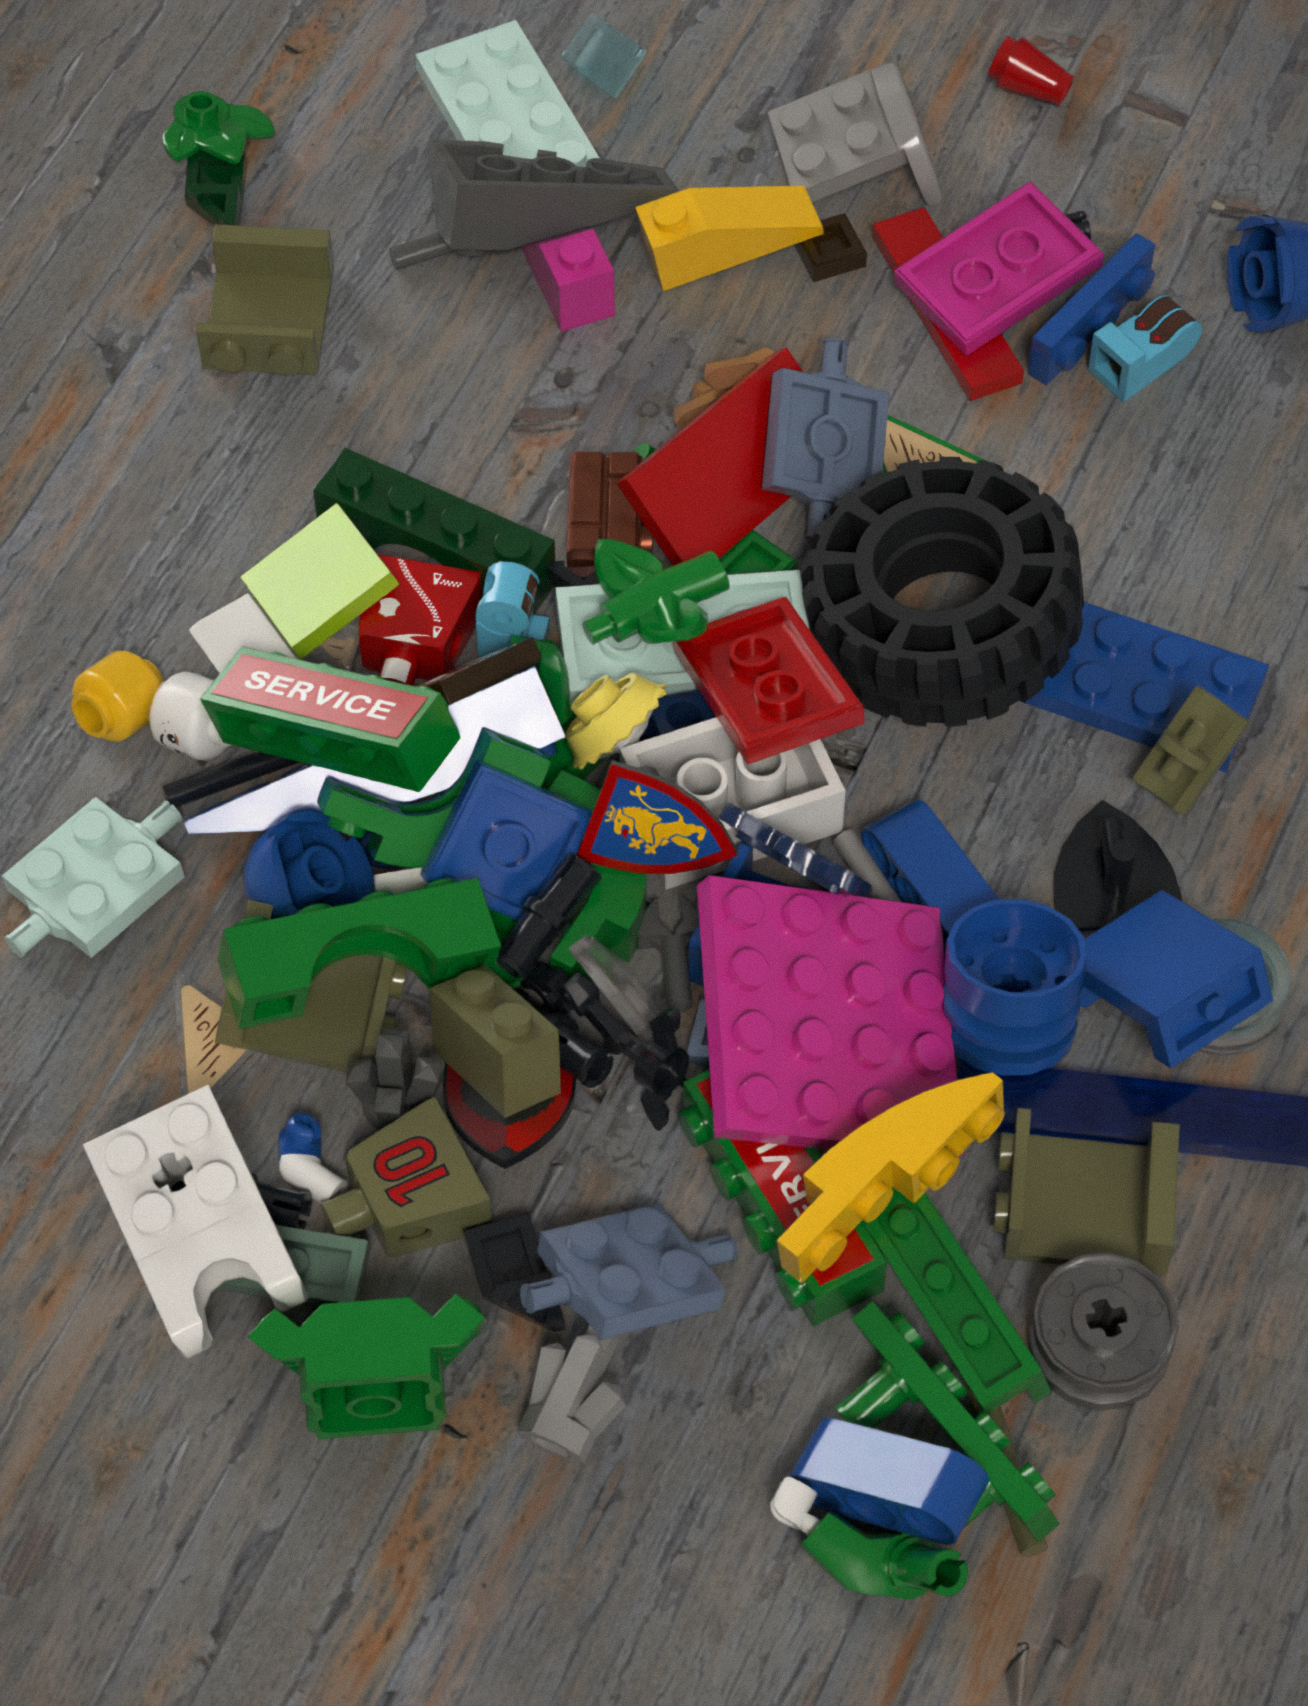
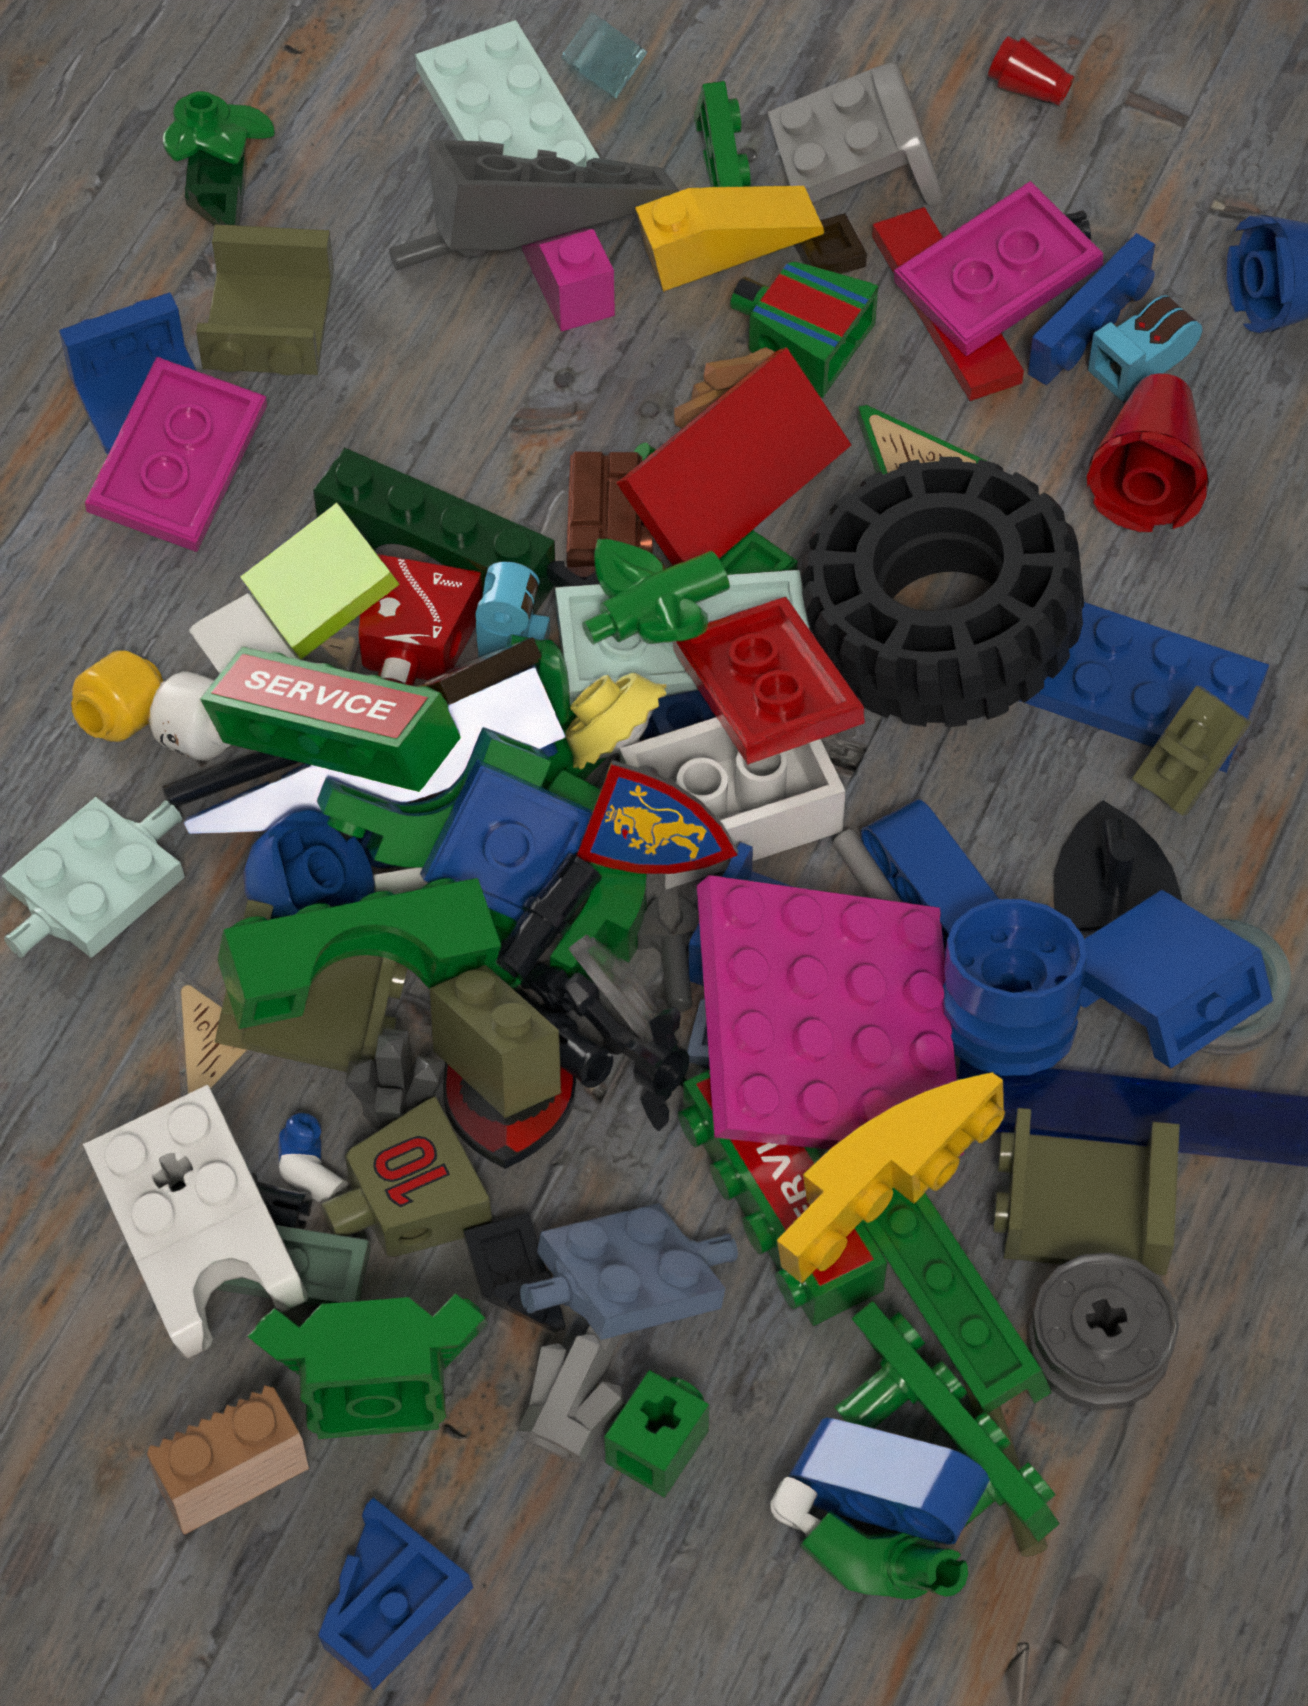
dark blue tile [718,802,872,898] -> none
sand blue plate [762,338,889,540] -> none
none -> blue bracket [59,292,197,455]
none -> dark pink tile [85,357,267,552]
none -> medium nougat brick [147,1385,309,1535]
none -> blue wing [318,1497,474,1691]
none -> green brick [604,1370,709,1498]
none -> green wing [694,81,751,187]
none -> green torso [730,262,878,398]
none -> red cone [1086,373,1209,532]

